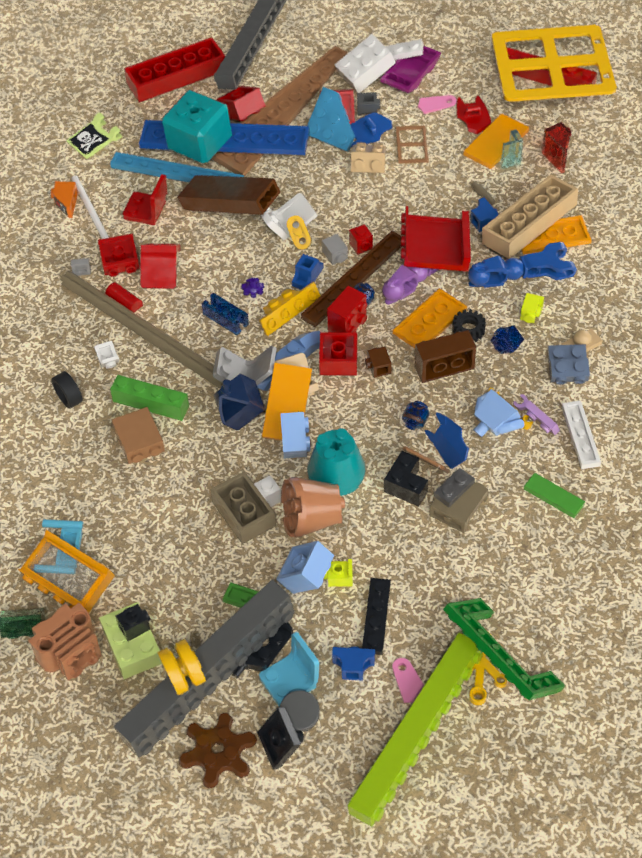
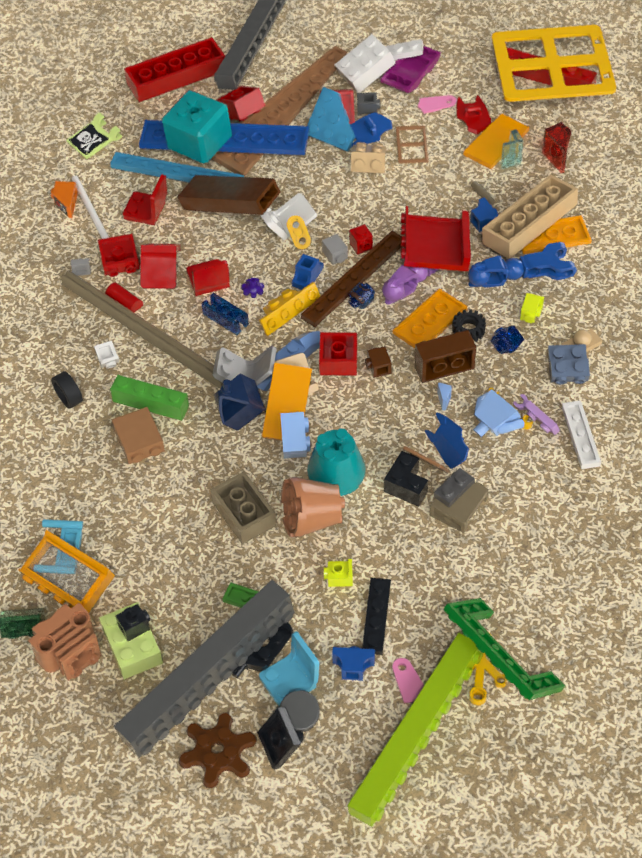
yellow wheel [157,638,206,696] -> none
white brick [254,475,281,507] -> none
light blue brick [276,541,334,594] -> none
red brick [327,286,367,333] -> none
clear blue head [402,401,430,430] -> none
bright green tile [524,473,585,518] -> none
none -> red piece [186,259,230,296]
none -> light blue slope [437,383,452,411]

